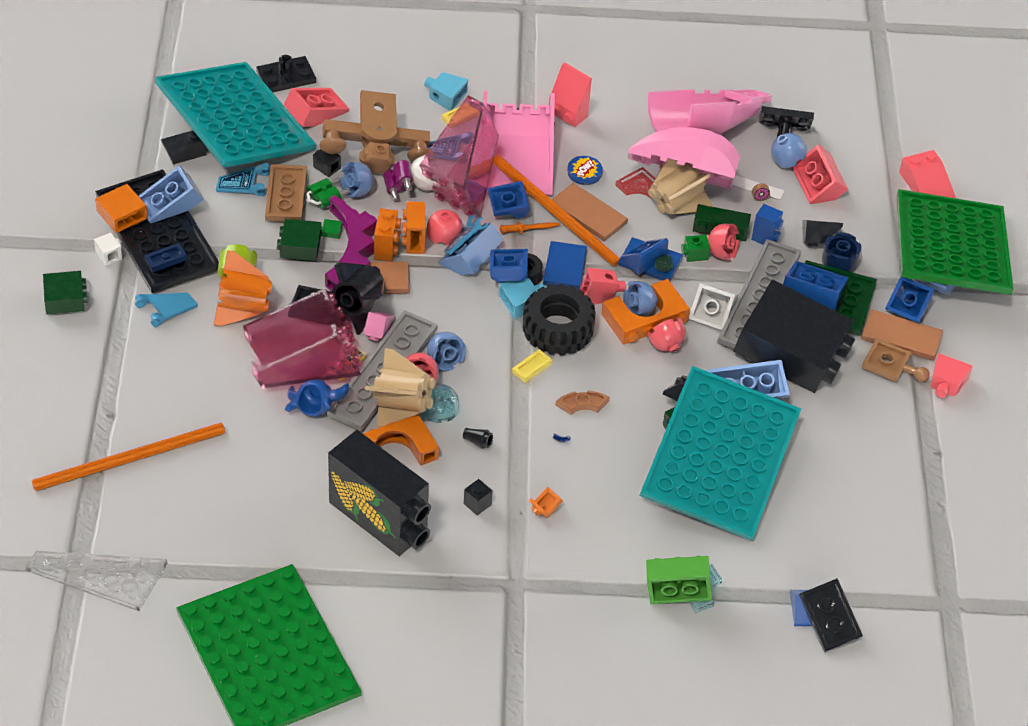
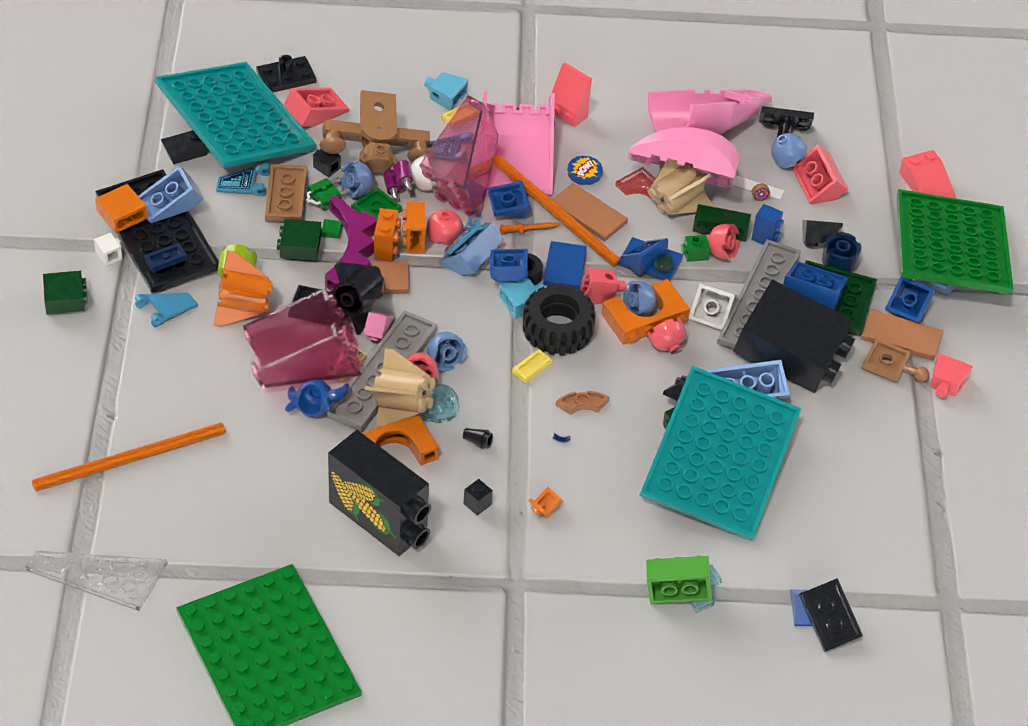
none -> green tile [351,188,402,220]

